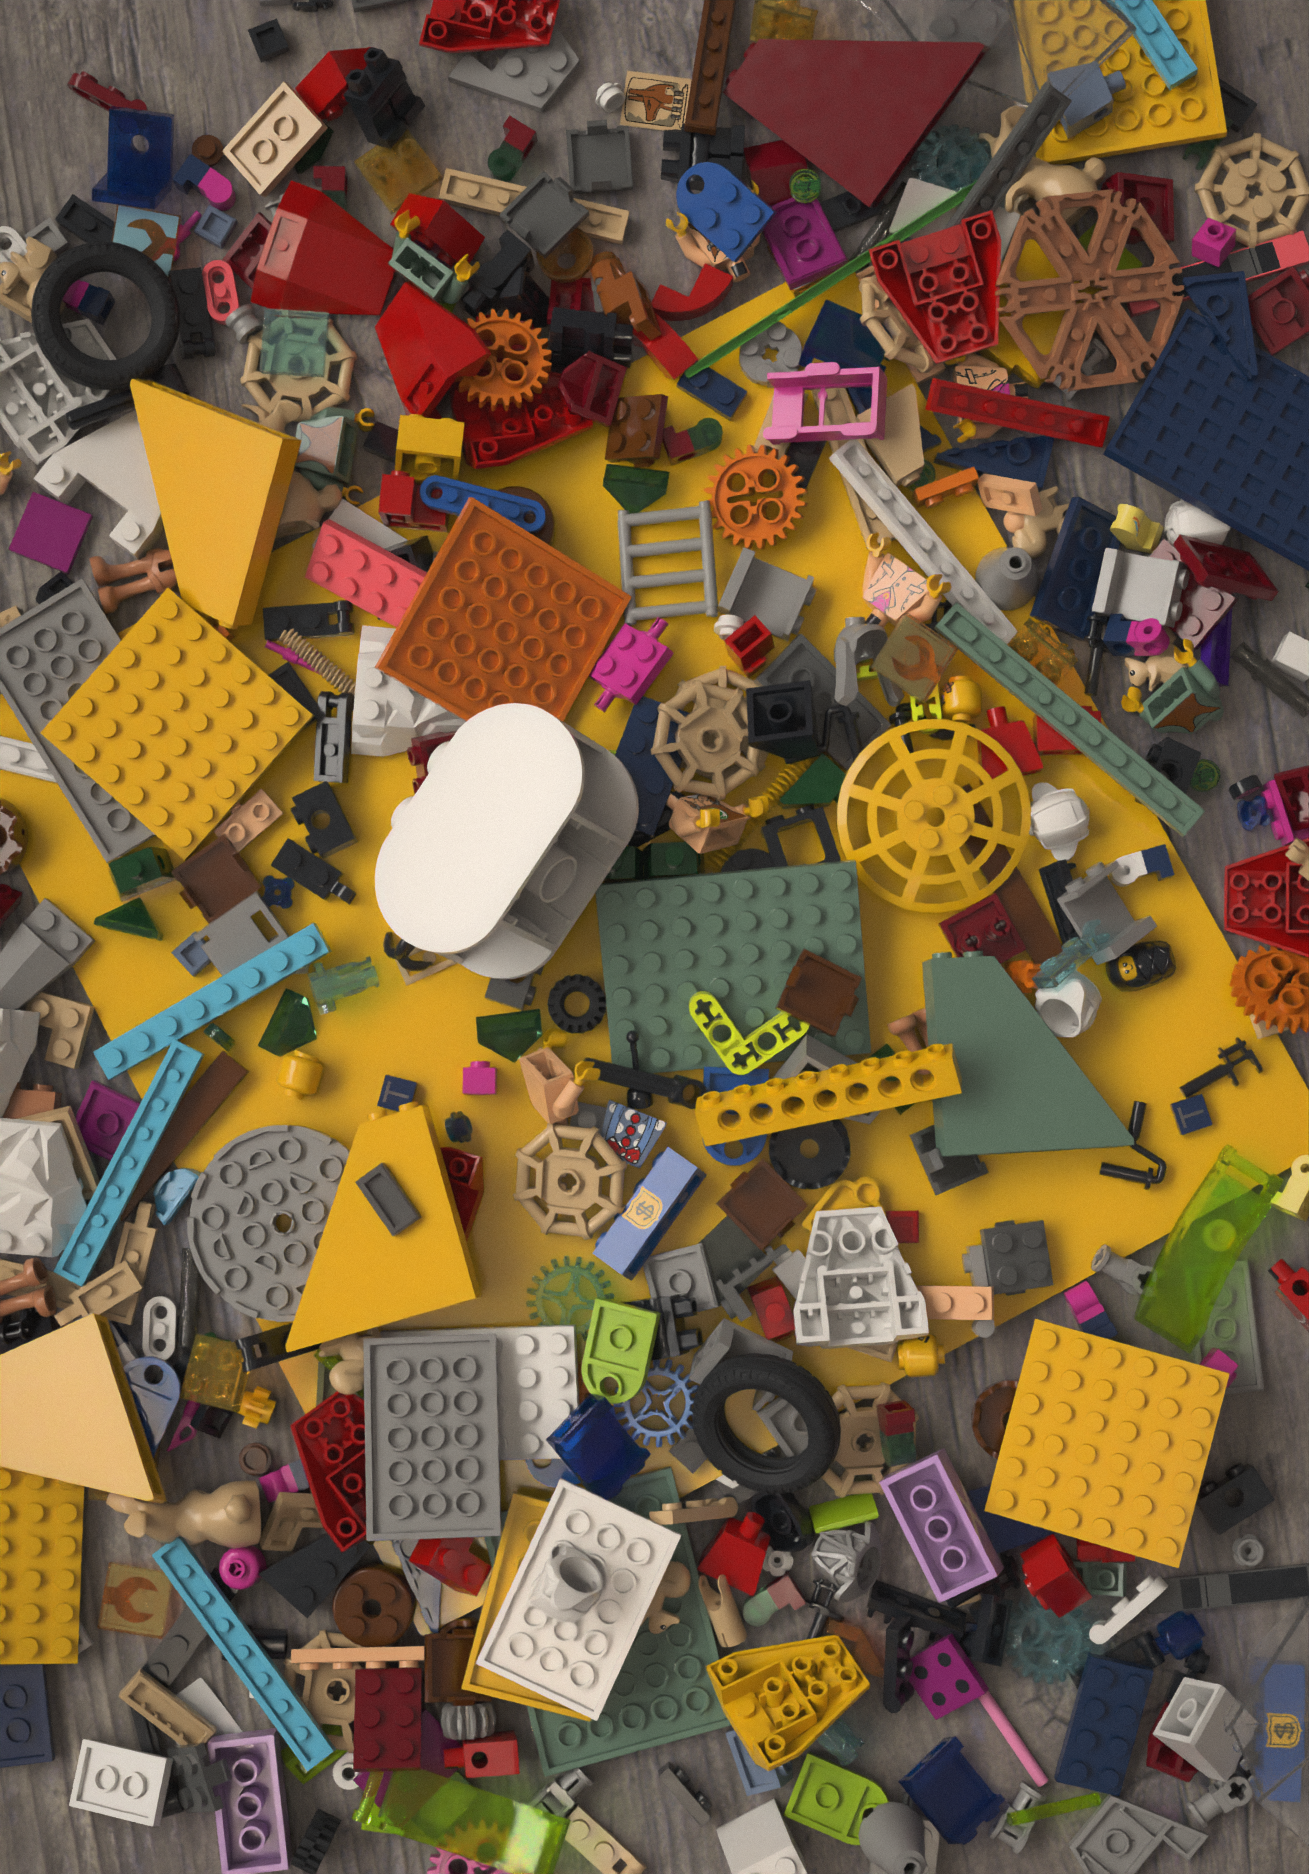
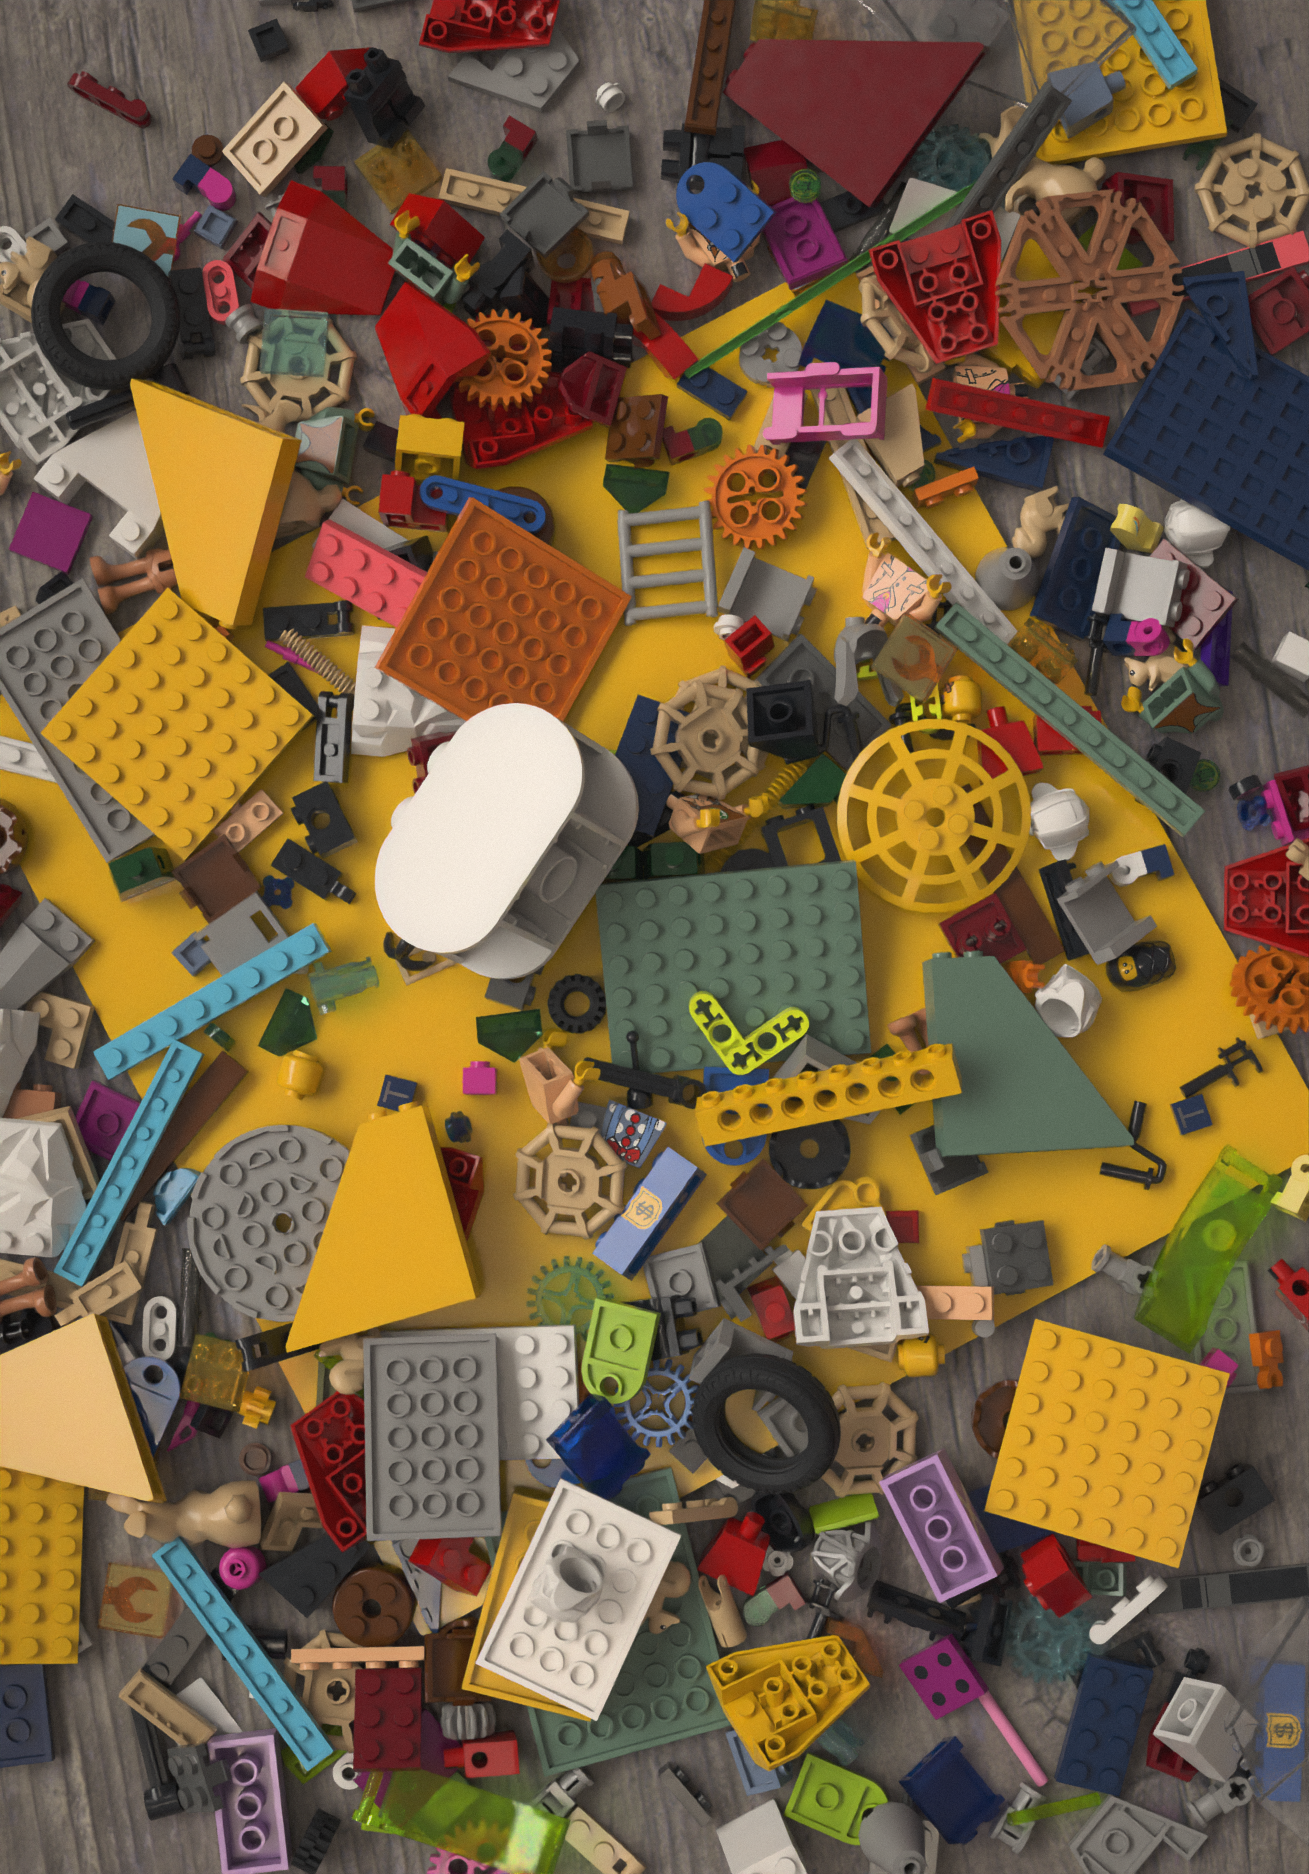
white plate [69,1739,173,1827] -> none
clear blue bracket [92,106,174,210] -> none
clear green slope [94,897,163,941] -> none
dark grey tile [355,1163,422,1237] -> none
dark pink plate [589,617,674,713] -> none
sticker [620,71,692,131] -> none
reddish brown piece [775,949,862,1037] -> none
leg [876,1400,916,1467] -> none
black plate [883,1614,914,1713] -> none
light nougat plate [977,474,1042,534] -> none
clear light blue plate [1032,919,1110,989] -> none
dark pink leg [1063,1281,1118,1339] -> none
clear blue head [1154,1611,1206,1661] -> none
dark red plate [1173,534,1279,601] -> none
dark pink plate [1192,217,1236,267] -> none
none -> orange plate [1249,1330,1284,1389]

